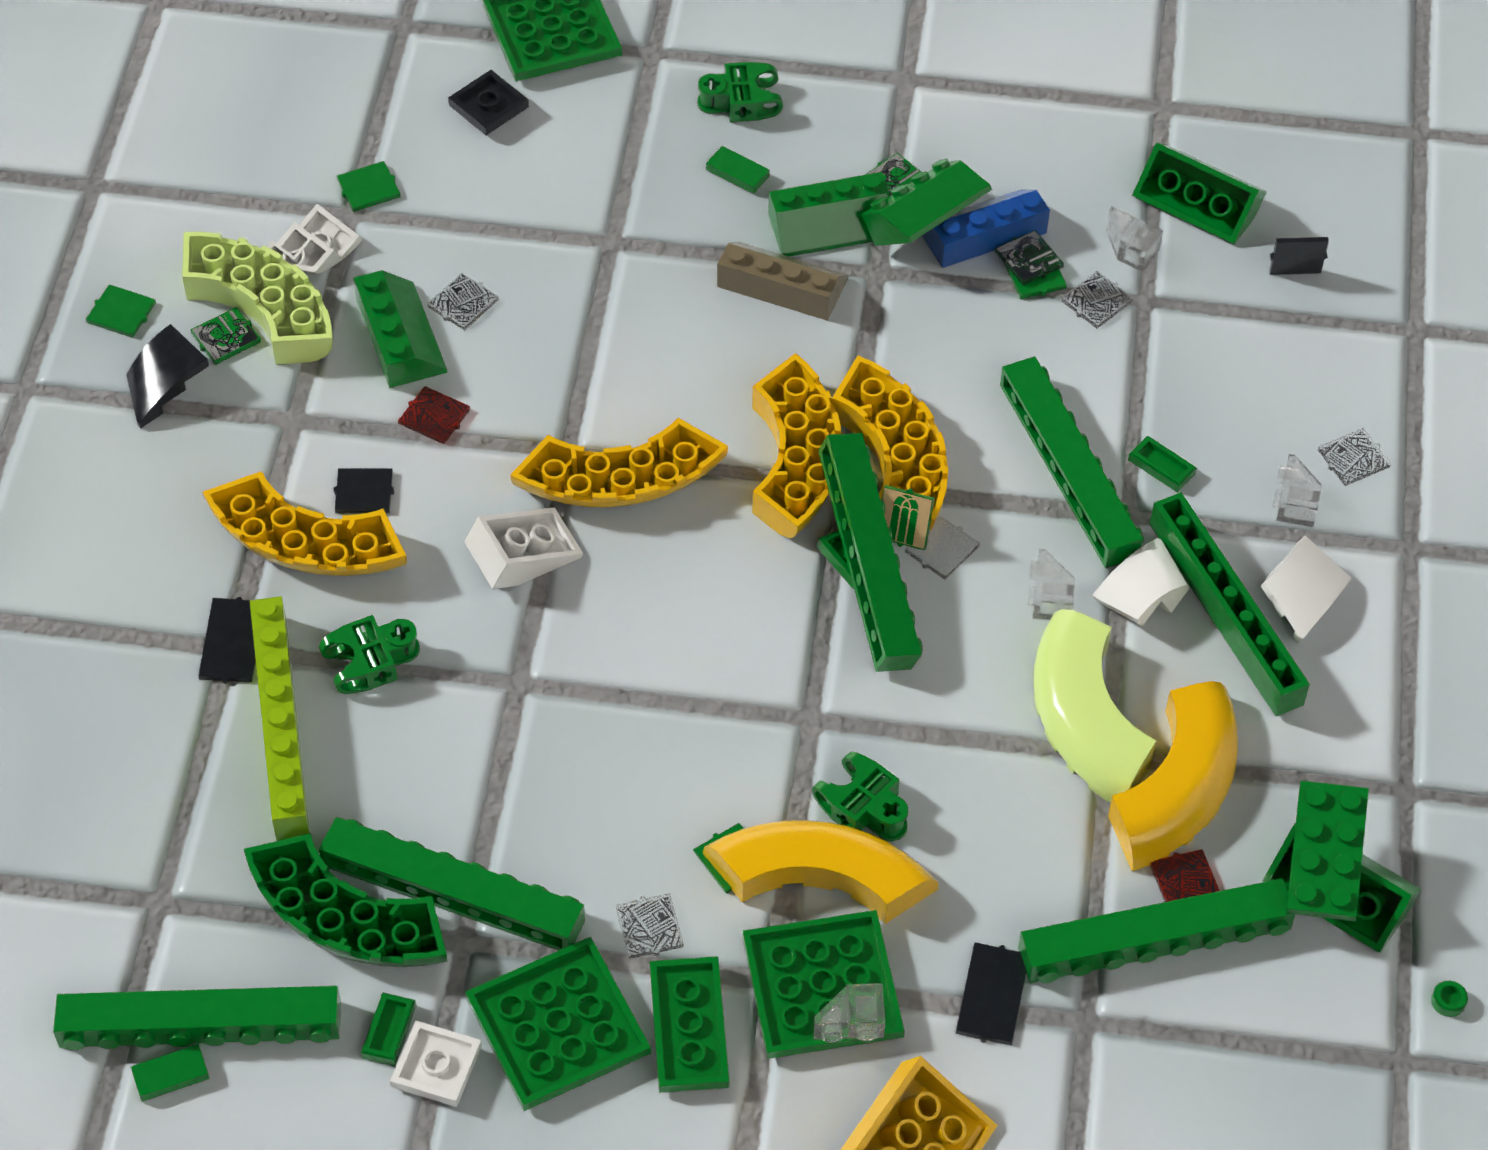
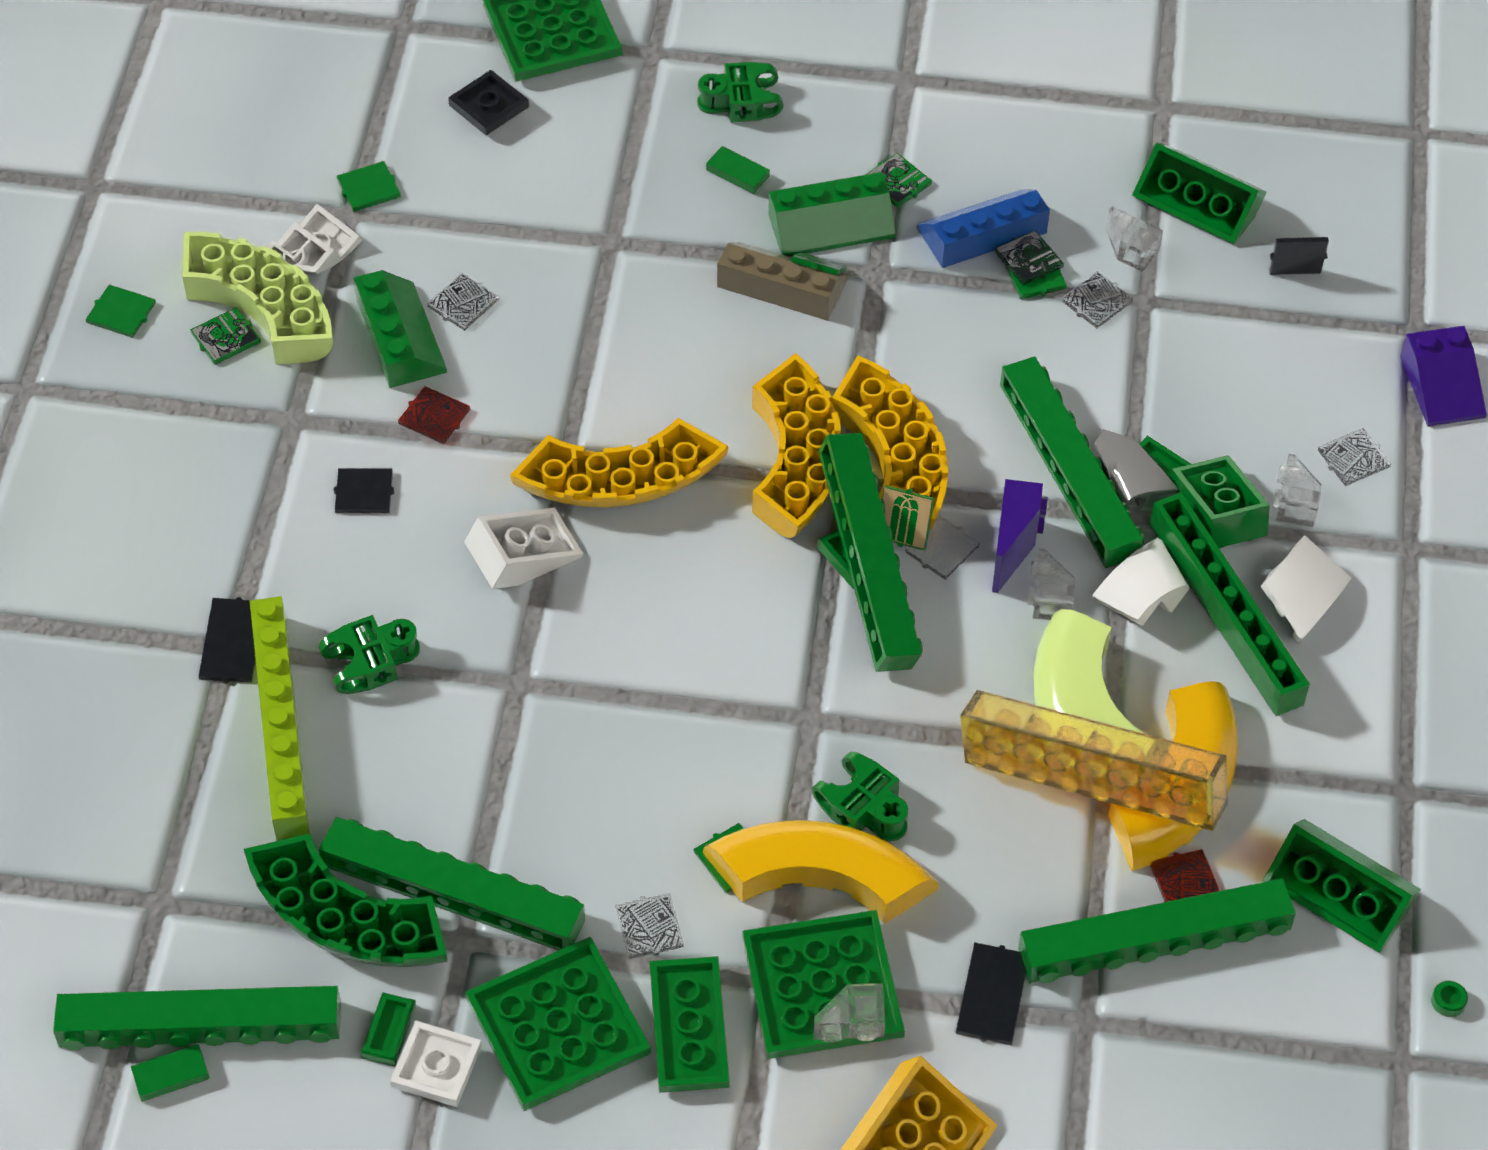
black slope [126,324,209,429] -> none
yellow brick [202,471,407,576] -> none
green slope [861,158,992,246] -> none
green plate [1286,780,1369,921] -> none
none -> green piece [791,252,847,276]
none -> clear yellow brick [960,690,1228,831]
none -> dark purple slope [992,479,1048,593]
none -> light grey panel [1094,429,1178,512]
none -> green slope [1172,455,1270,548]
none -> dark purple slope [1400,326,1487,427]

